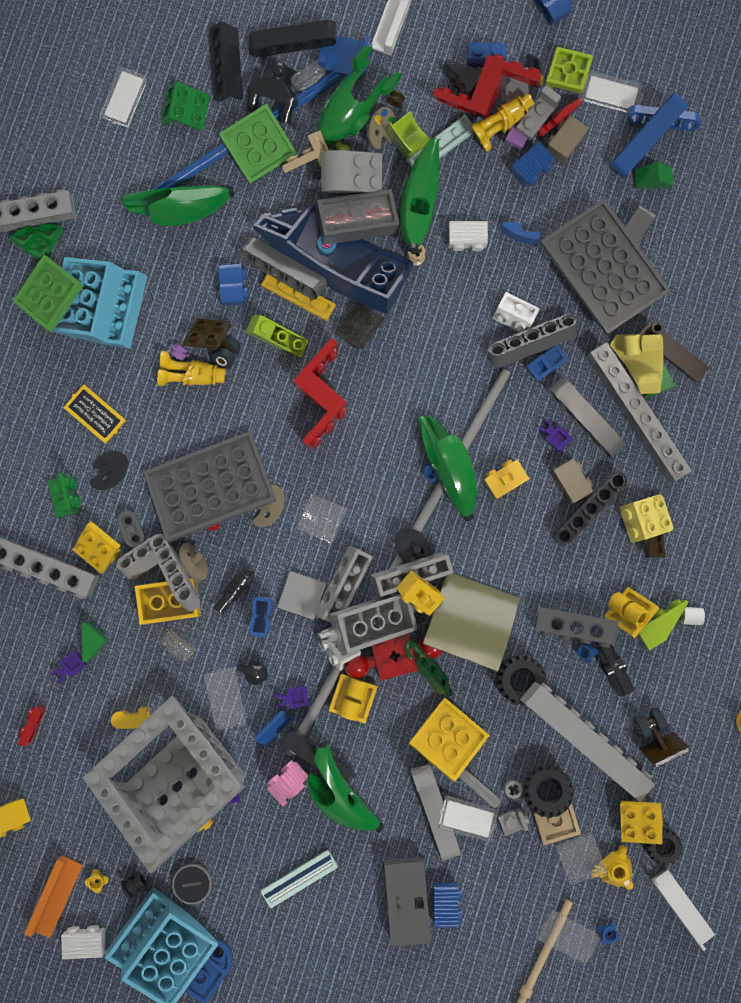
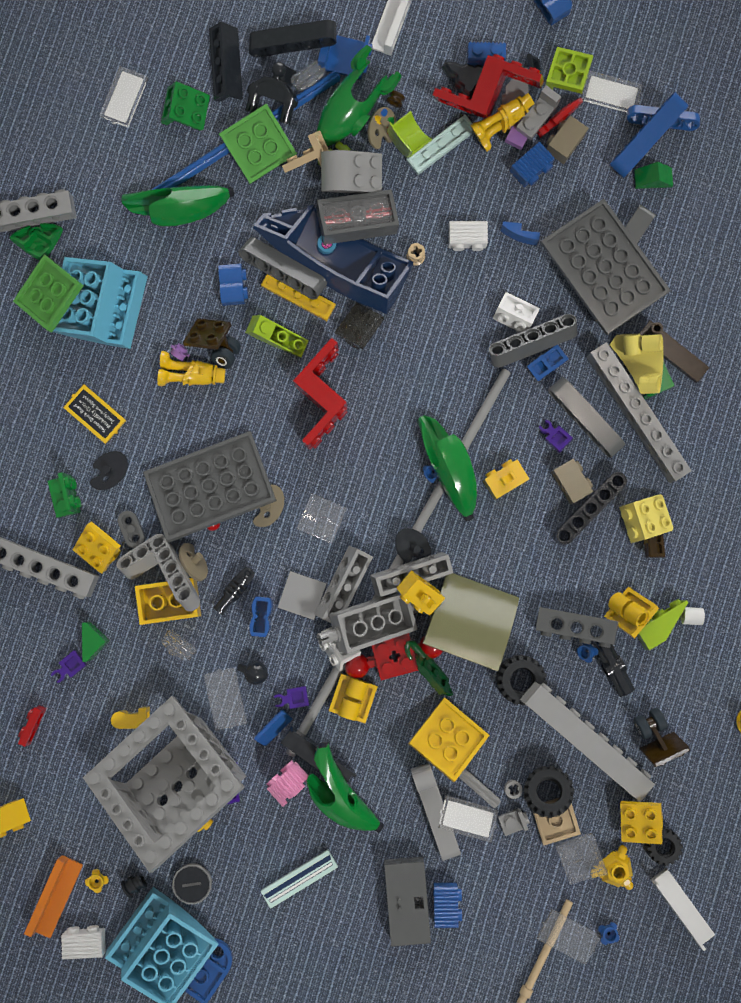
green piece [400,138,440,253] -> none

